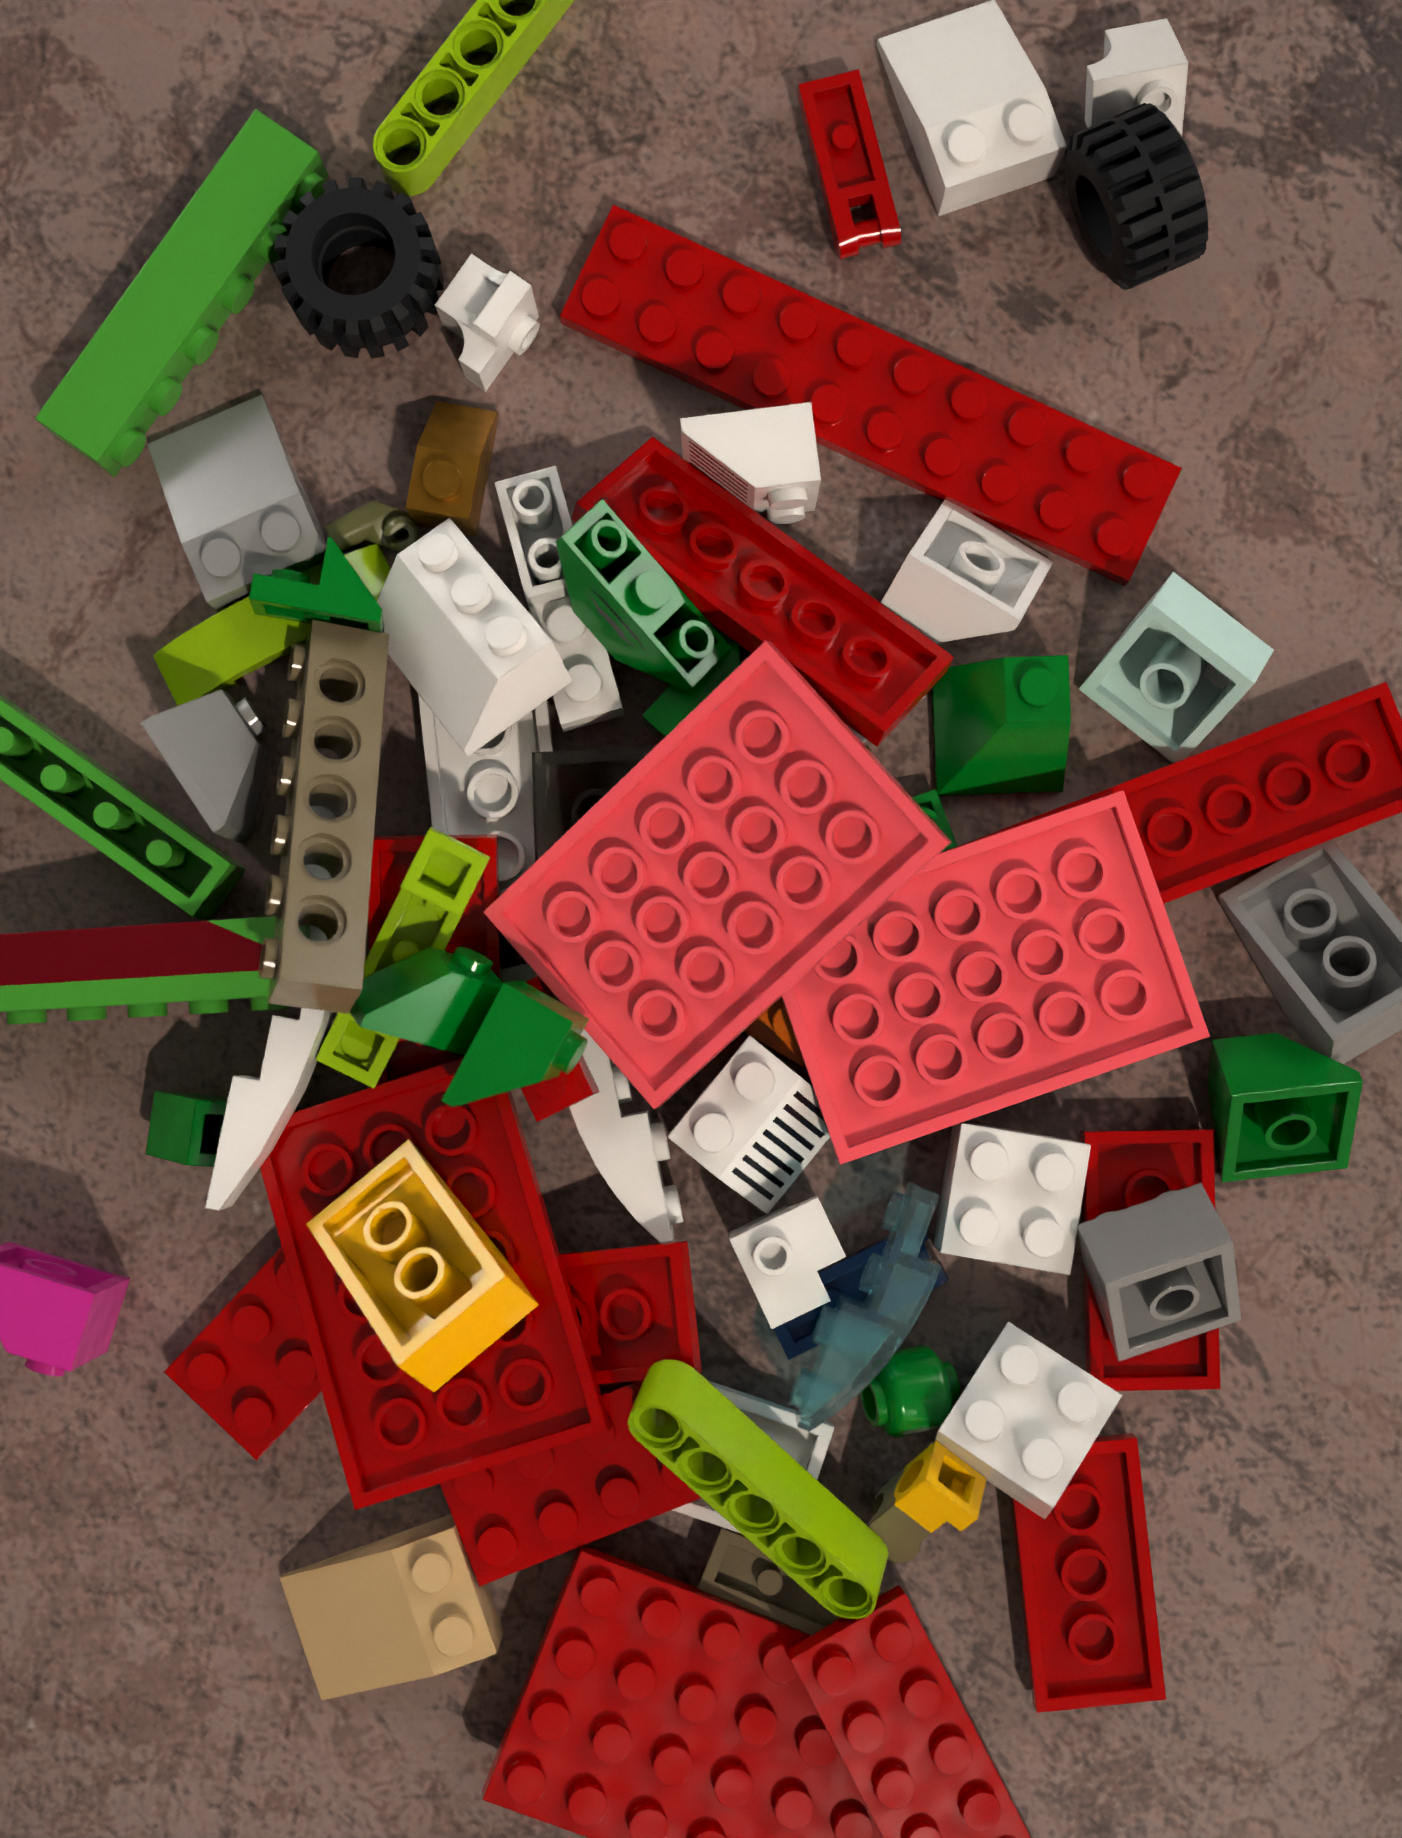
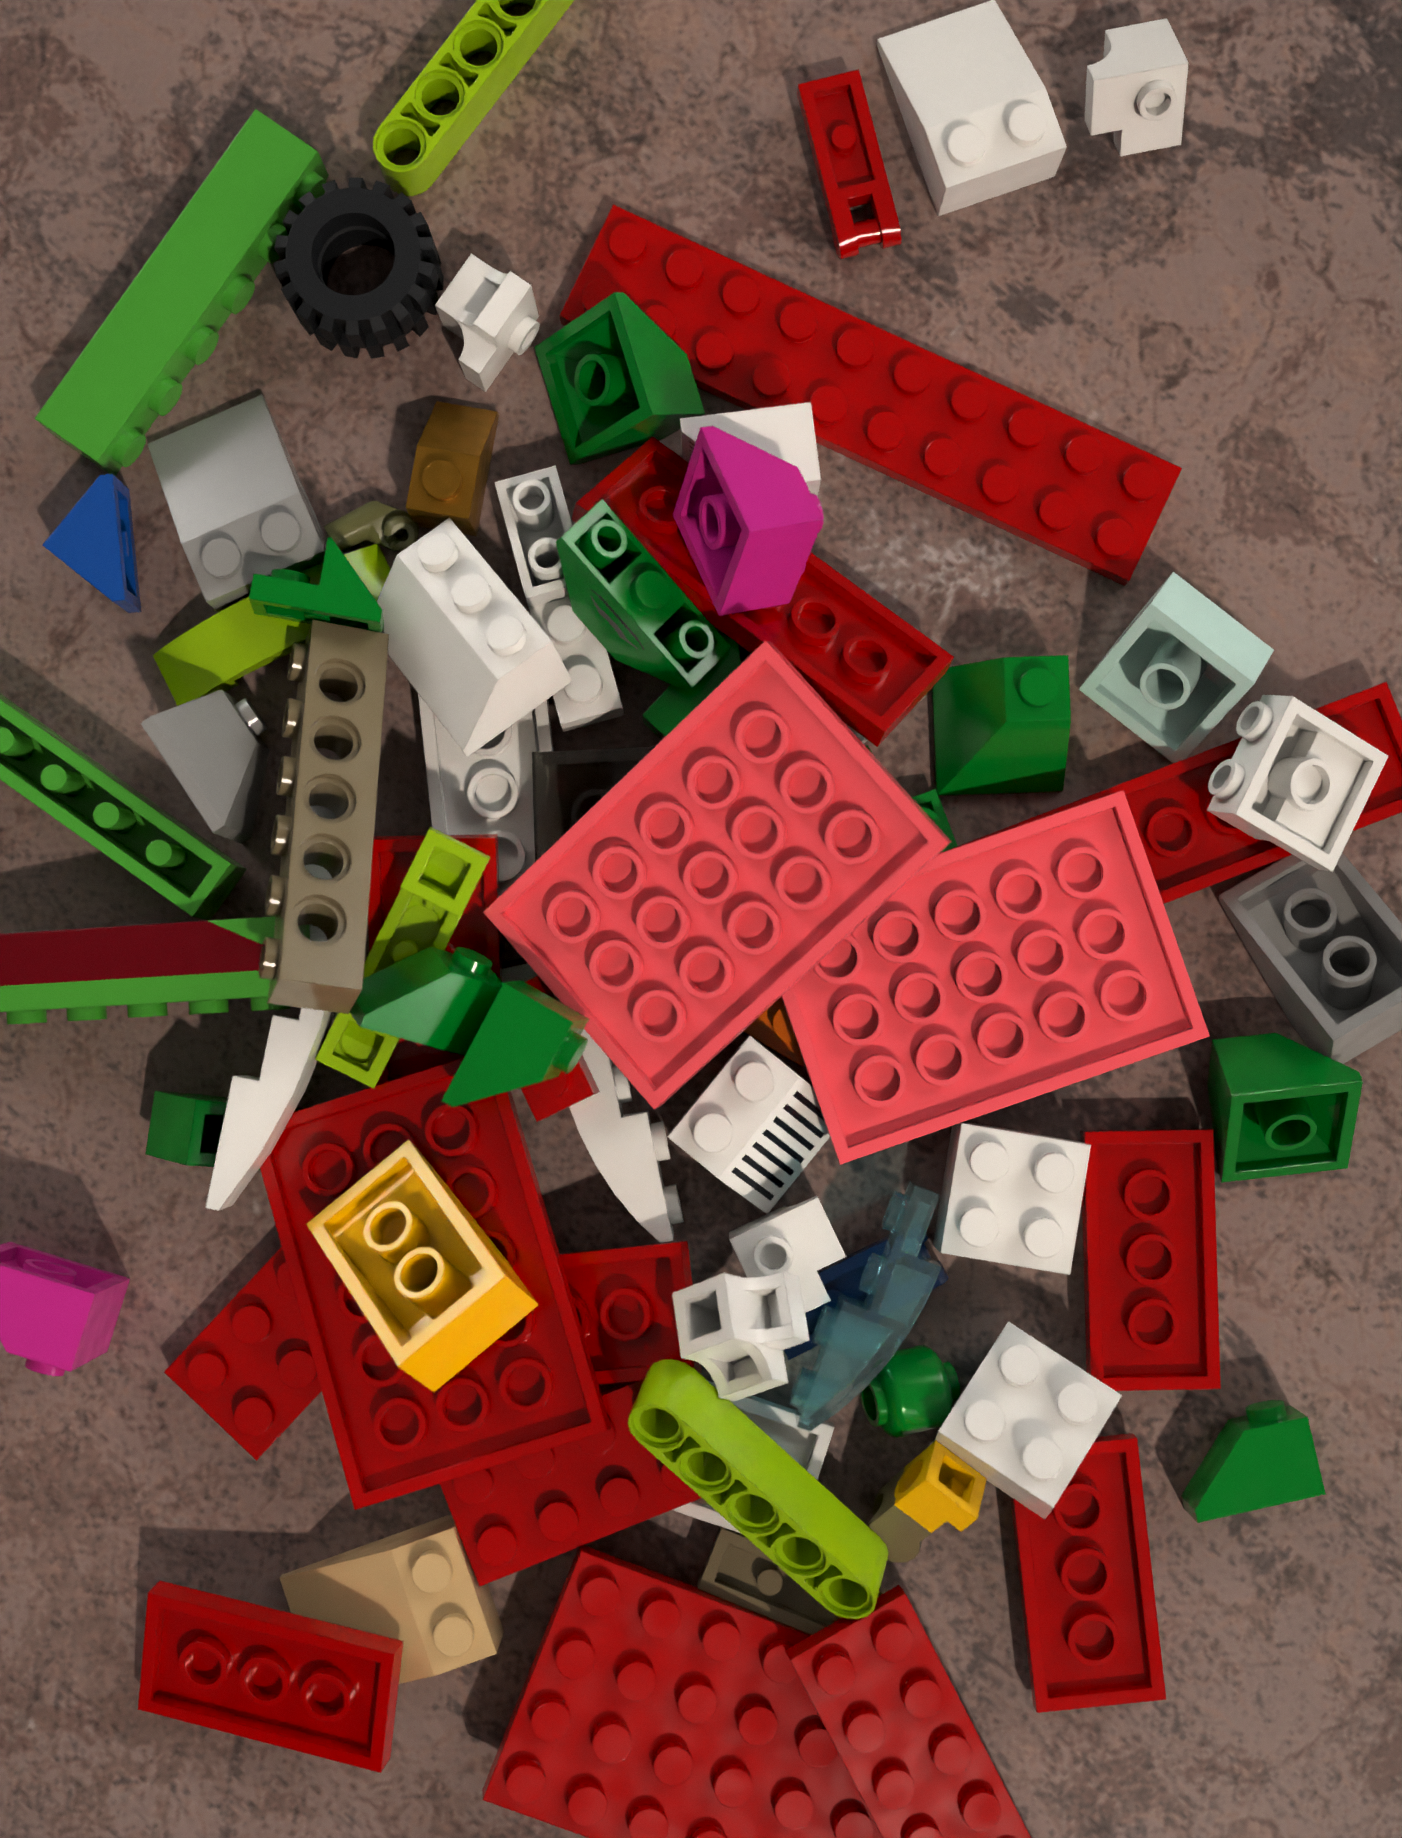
white slope [881,500,1053,643] -> none
black tyre [1065,103,1208,290] -> none
light grey slope [1077,1183,1241,1361] -> none
none -> blue slope [43,474,141,613]
none -> red plate [138,1580,404,1773]
none -> green slope [534,292,705,465]
none -> white brick [672,1272,810,1401]
none -> dark pink slope [673,426,824,616]
none -> green slope [1181,1400,1326,1523]
none -> white plate [1207,695,1388,872]

